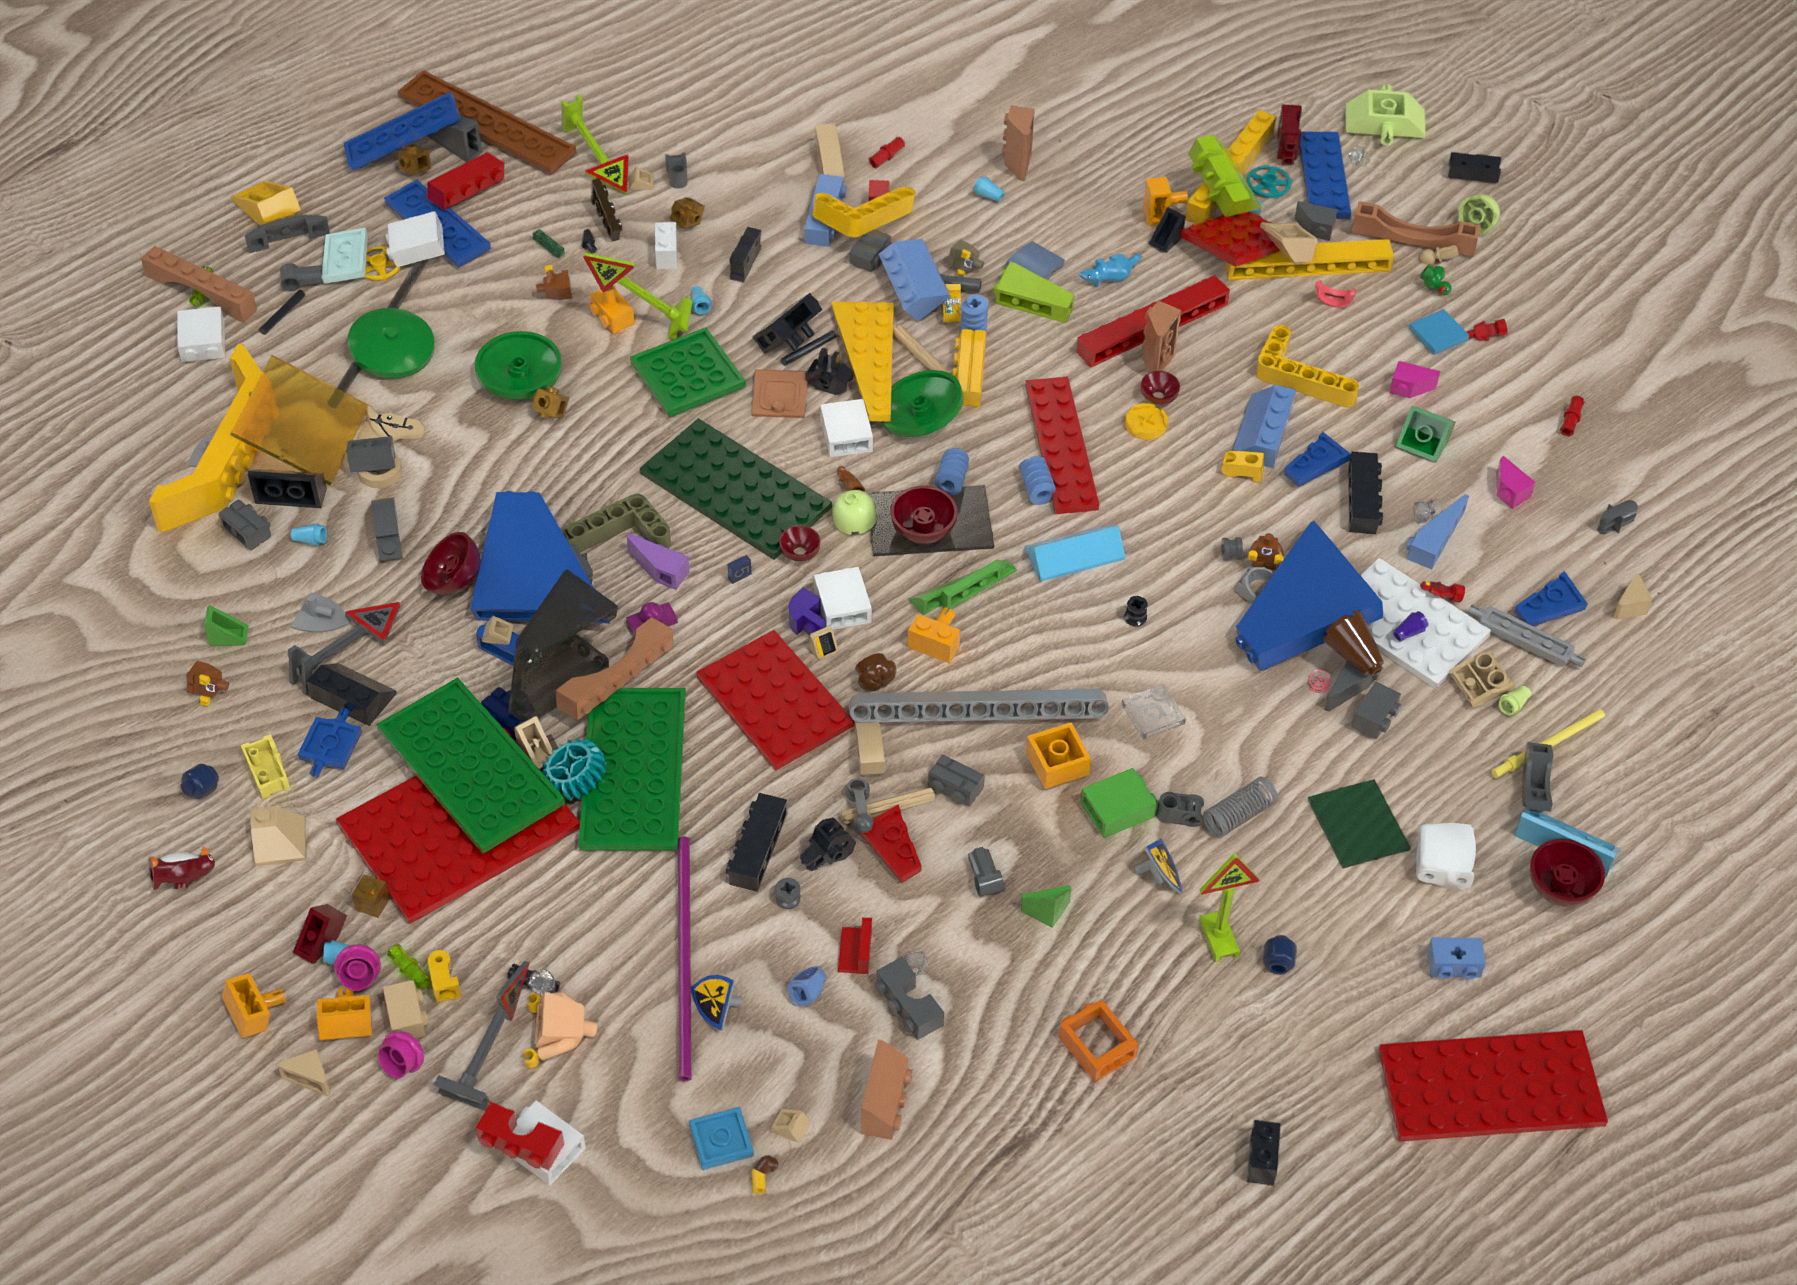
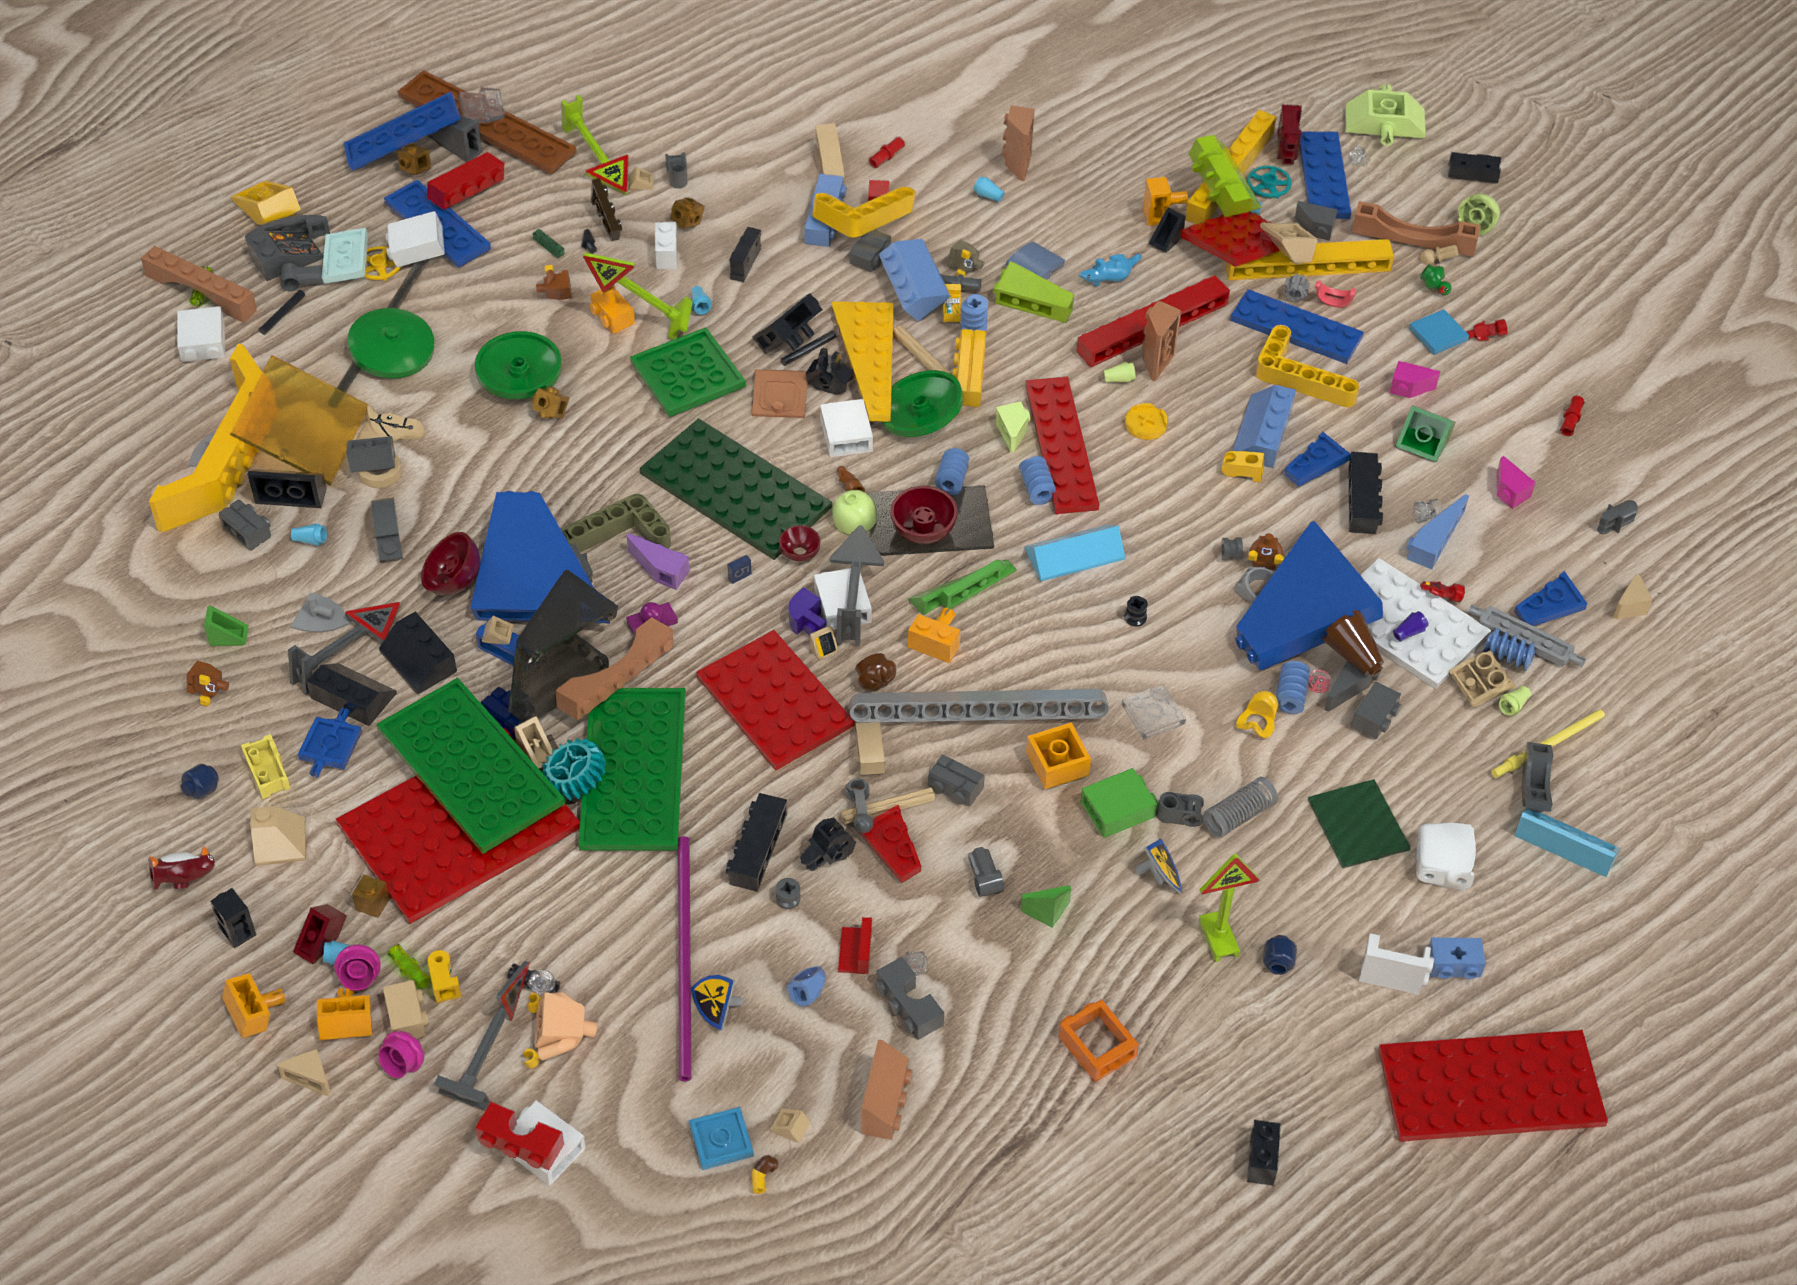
dark red piece [1141,371,1180,405] -> none
dark red piece [1530,839,1605,907] -> none
none -> black brick [210,888,257,948]
none -> dark grey slope [245,231,324,281]
none -> black slope [379,611,457,695]
none -> clear slope [458,87,505,124]
none -> dark grey piece [829,525,884,646]
none -> yellowish green slope [995,401,1030,453]
none -> yellowish green cone [1104,362,1136,382]
none -> blue plate [1230,289,1364,364]
none -> yellow piece [1236,691,1278,739]
none -> medium blue piece [1276,661,1310,714]
none -> light grey gear [1283,274,1310,302]
none -> white panel [1359,933,1434,995]
none -> medium blue piece [1483,627,1536,671]

